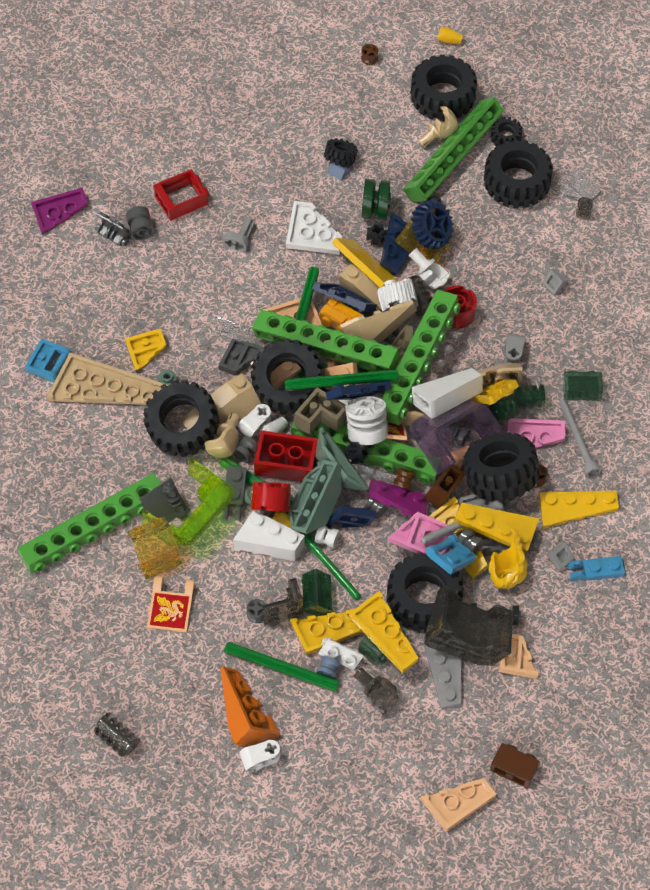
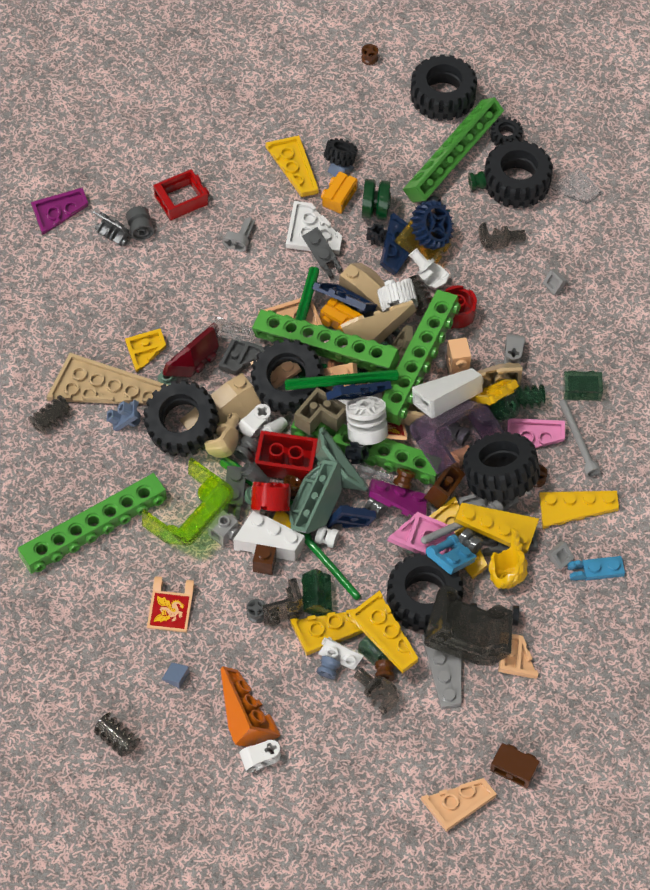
dark azure plate [25,338,72,383] -> none
clear yellow panel [127,517,182,579] -> none
dark grey hinge [139,478,188,531] -> none
green axle [224,642,339,692] -> none
yellow tile [332,238,398,288] -> none
tan piece [417,106,458,149] -> none
yellow cone [437,26,463,45] -> none
clear smoke bush [575,197,593,220] -> none
none -> clear smoke piece [28,395,71,435]
none -> sand blue hips [107,400,141,431]
none -> dark red wedge [162,322,219,377]
none -> sand blue slope [162,663,190,689]
none -> light grey brick [208,510,239,546]
none -> dark grey cone [240,461,270,483]
none -> reddish brown brick [253,544,276,575]
none -> yellow wing [265,135,318,197]
none -> reddish brown wheel [283,475,302,499]
none -> dark grey hinge [302,227,343,278]
none -> light orange brick [321,172,358,214]
none -> reddish brown wheel [375,659,395,682]
none -> light nougat brick [446,338,471,375]
none -> dark green wheel [468,171,486,191]
none -> clear smoke piece [478,222,526,250]

